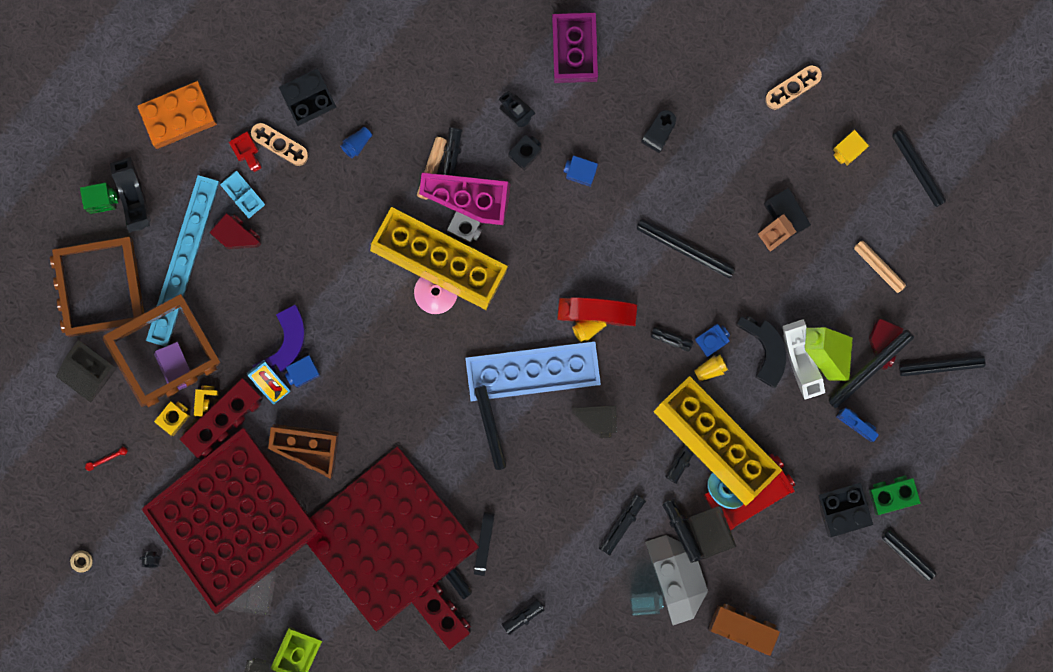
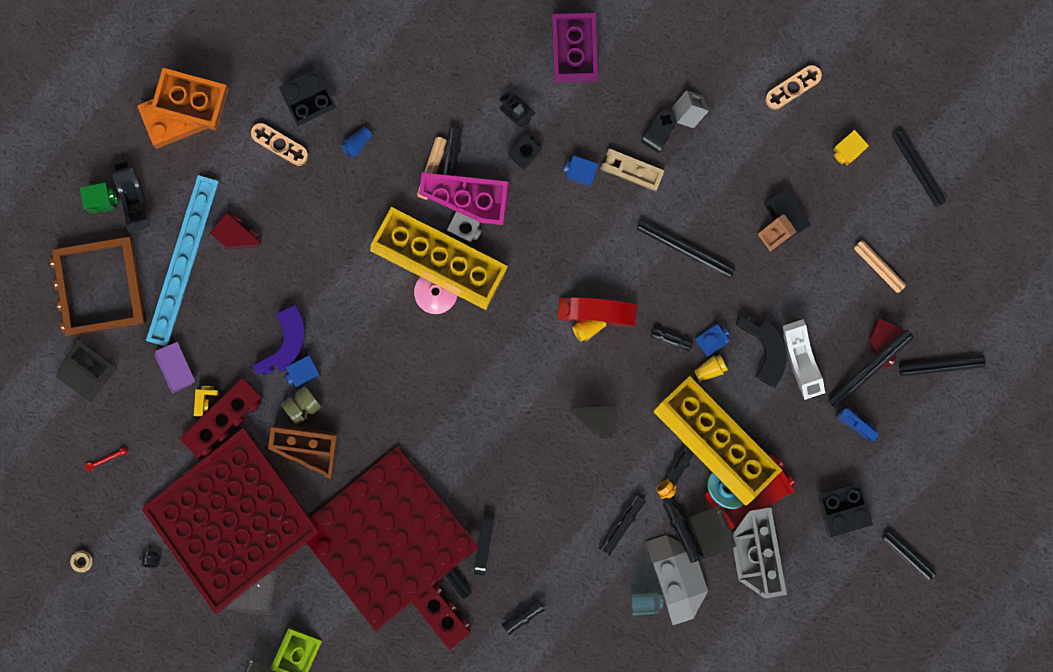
dark orange window [103,294,220,408] -> none
yellow brick [154,401,190,436] -> none
medium azure slope [220,171,265,218] -> none
red plate [229,131,262,172] -> none
slope [247,360,290,405] -> none
light blue plate [465,342,601,401] -> none
black axle [475,385,506,470] -> none
dark orange wedge [708,604,780,656] -> none
lime slope [805,327,853,381] -> none
green brick [869,475,921,515] -> none
none -> orange brick [151,68,229,131]
none -> olive wheel [281,385,322,426]
none -> tan plate [600,149,664,191]
none -> light orange plate [656,479,677,499]
none -> light grey panel [672,90,709,128]
none -> light grey wedge [731,507,787,598]

